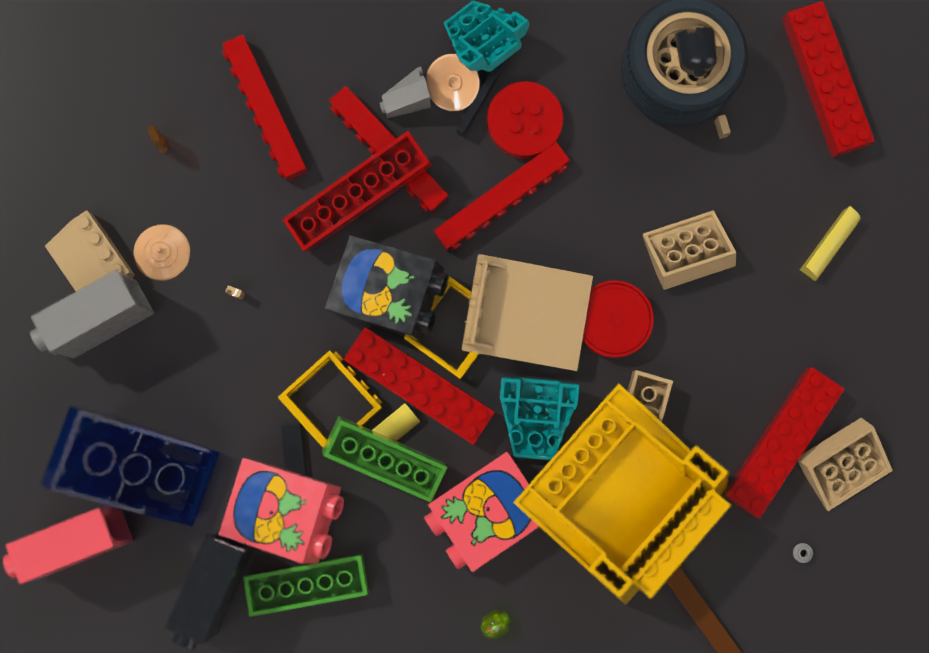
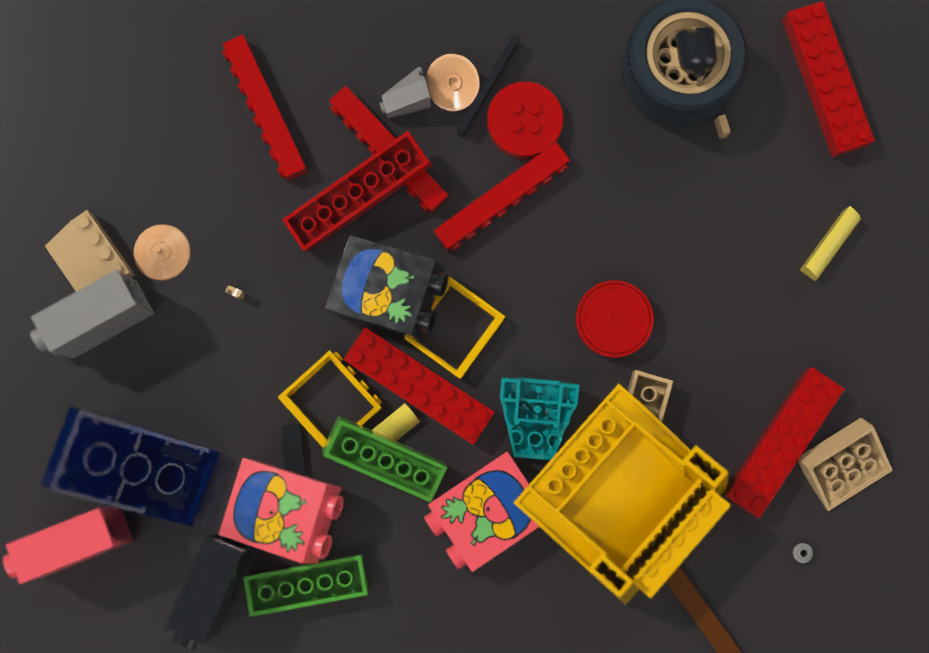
clear orange tile [146,124,168,154] -> none
teal wedge [444,1,530,72] -> none
tan door [462,254,593,371] -> none
clear neon green head [480,609,510,639] -> none
tan slope [643,210,736,290] -> none

